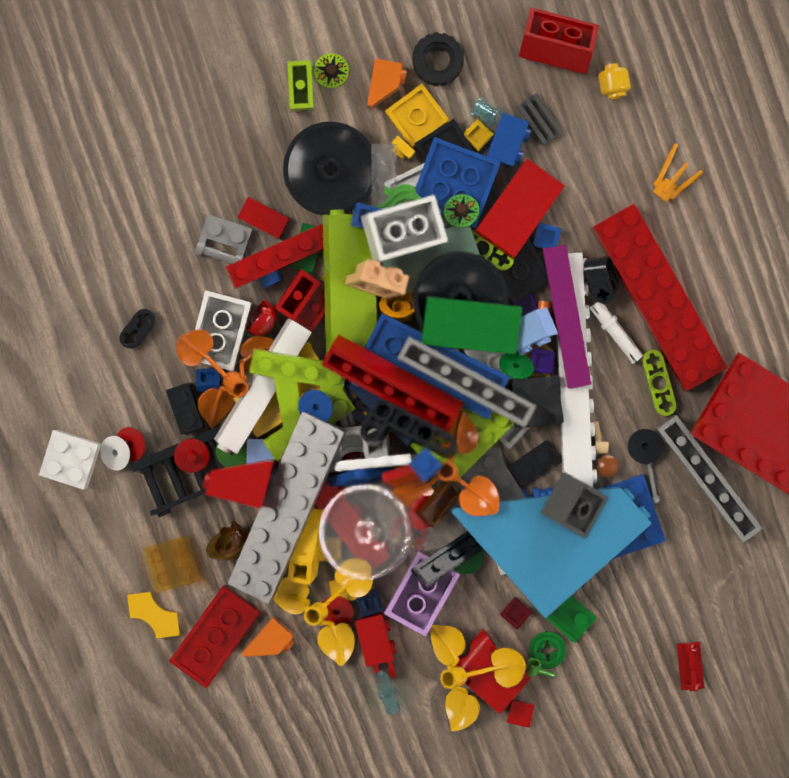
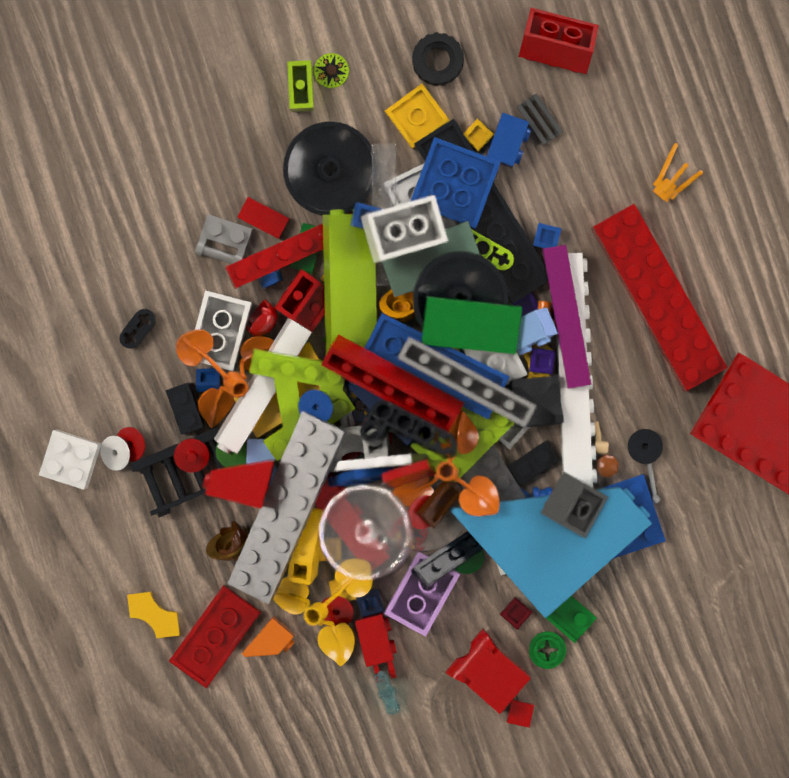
clear yellow hinge [143,535,201,593] -> none
light nougat plate [344,259,409,299] -> none
orange slope [367,59,407,109] -> none
bright green piece [376,184,422,209] -> none
yellow plate [392,136,415,160] -> none
blue plate [408,448,443,482] -> none
yellow plant [430,625,526,731] -> none
piece [444,194,479,228] -> none
clear light blue bush [470,96,501,126] -> none
red tile [475,159,565,259] -> none
green piece [499,352,534,379] -> none
bright green hand [526,658,555,678] -> none
black piece [584,256,619,304] -> none
white pin [589,302,644,364] -> none
yellow head [598,63,631,100] -> none
lime beam [641,350,676,416] -> none
light grey brick [655,415,762,543] -> none
red hinge [676,641,704,691] -> none

